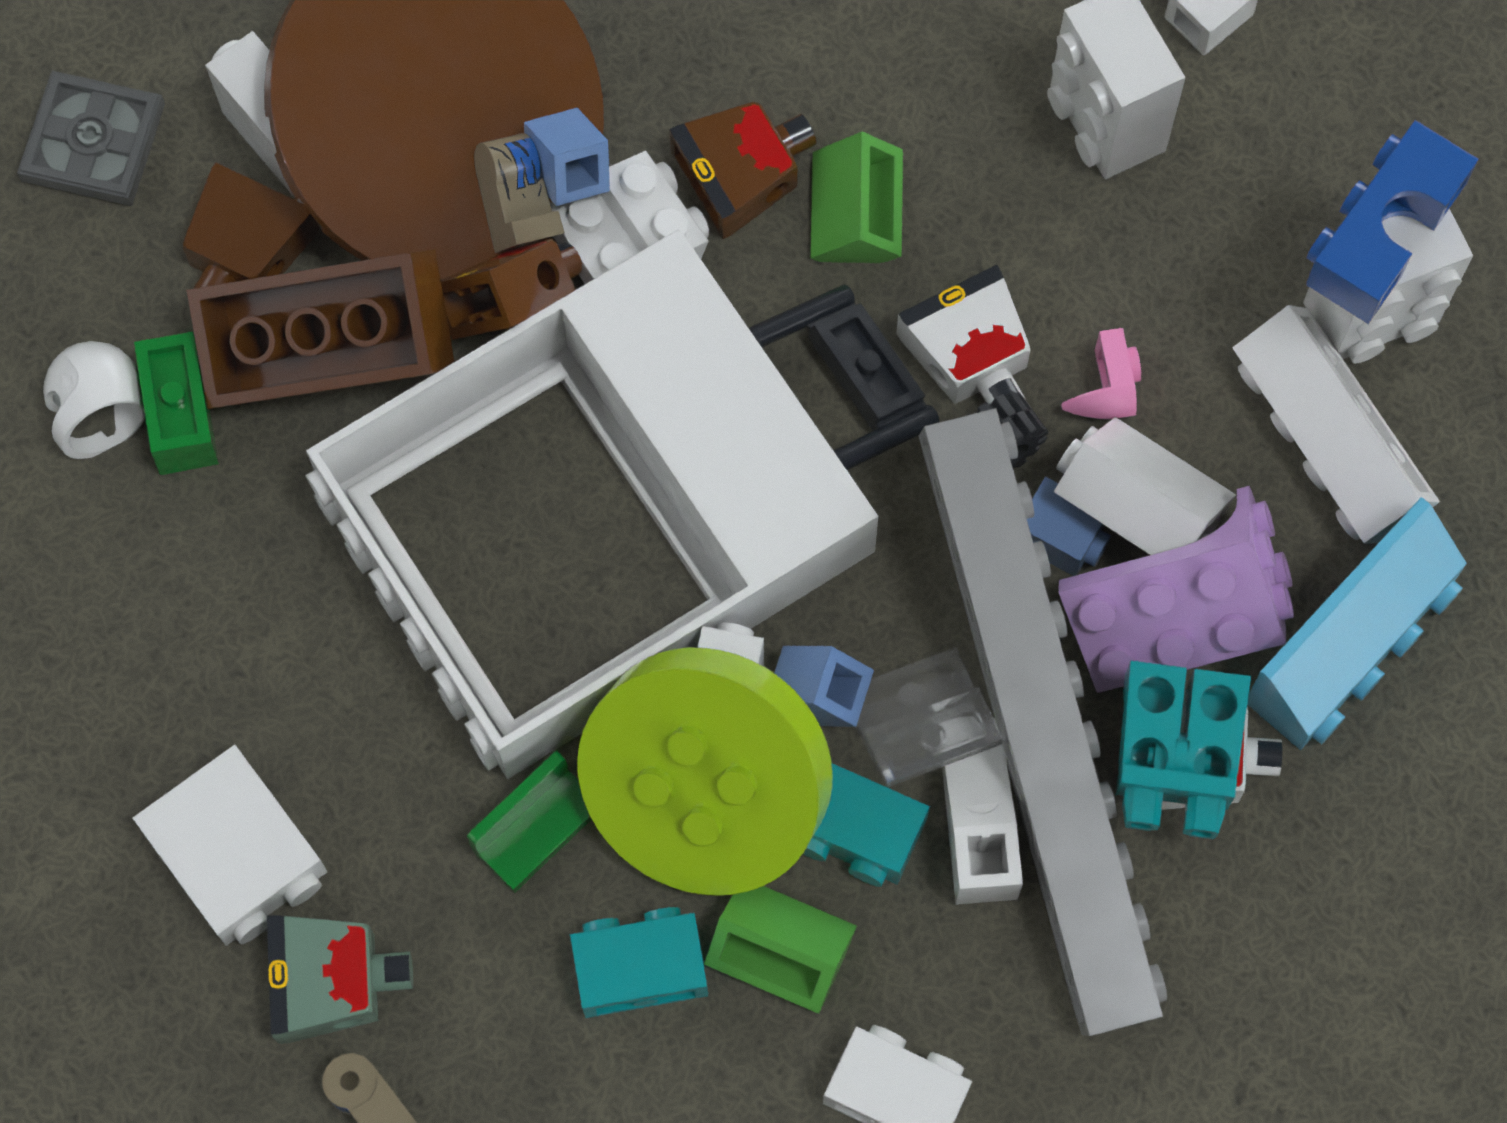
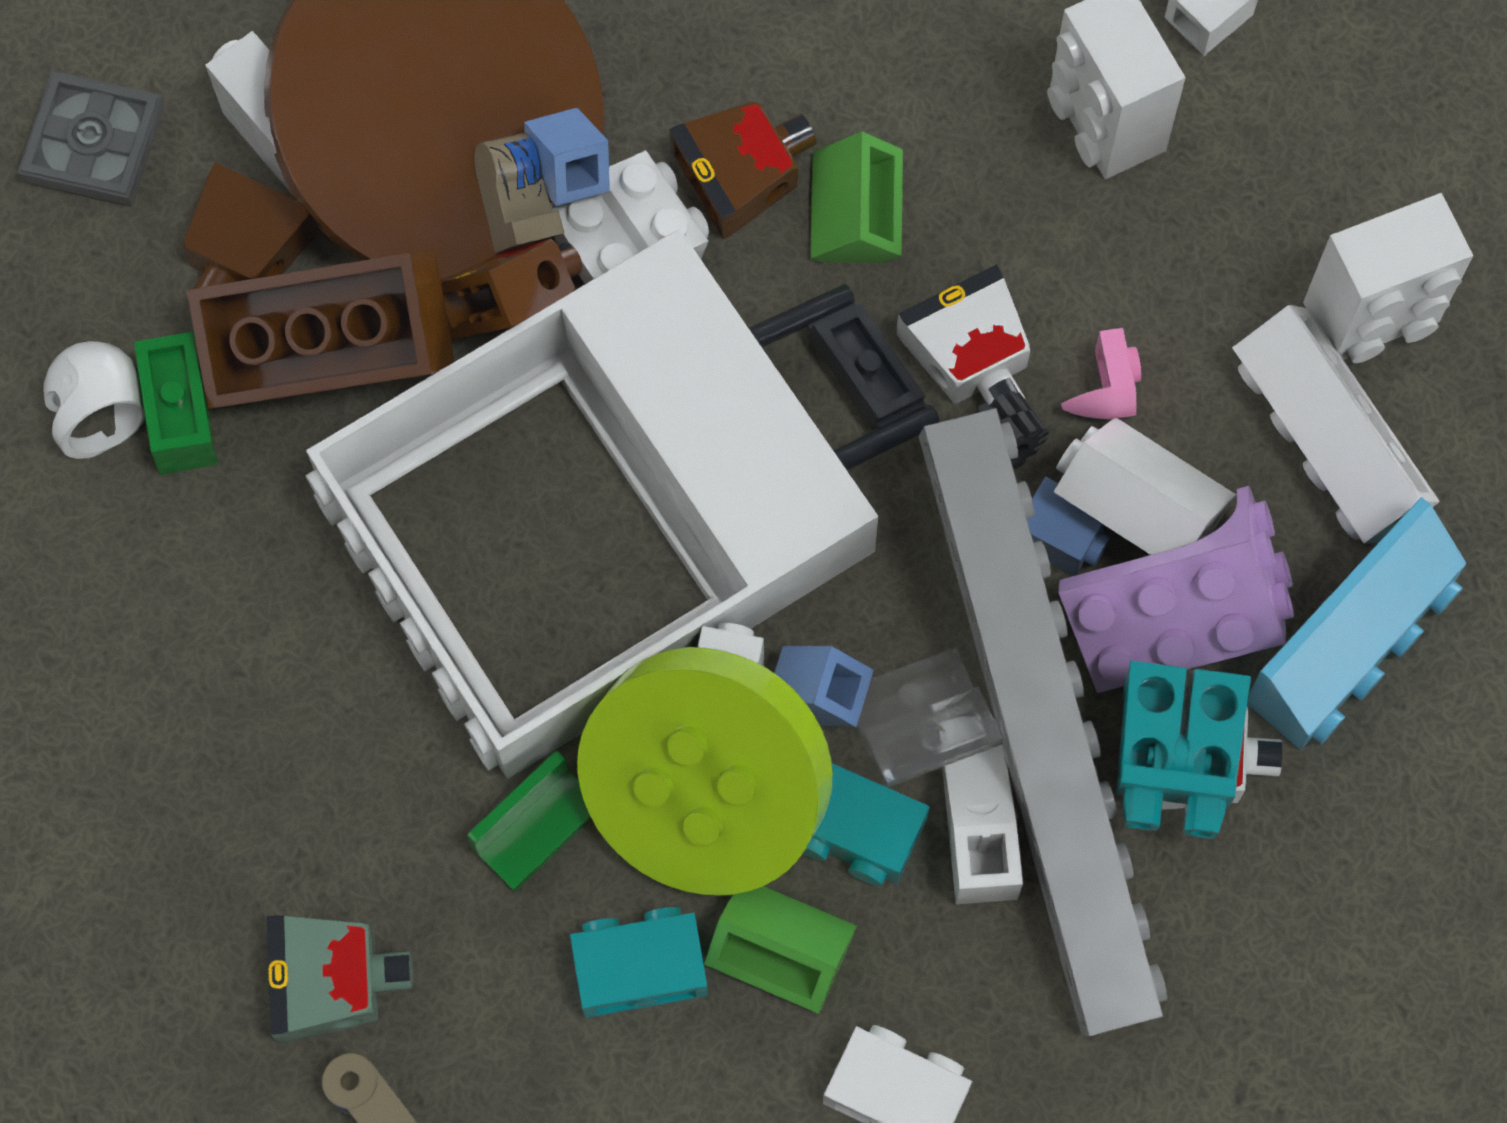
white brick [133,745,327,946] -> none
blue arch [1306,120,1479,324] -> none

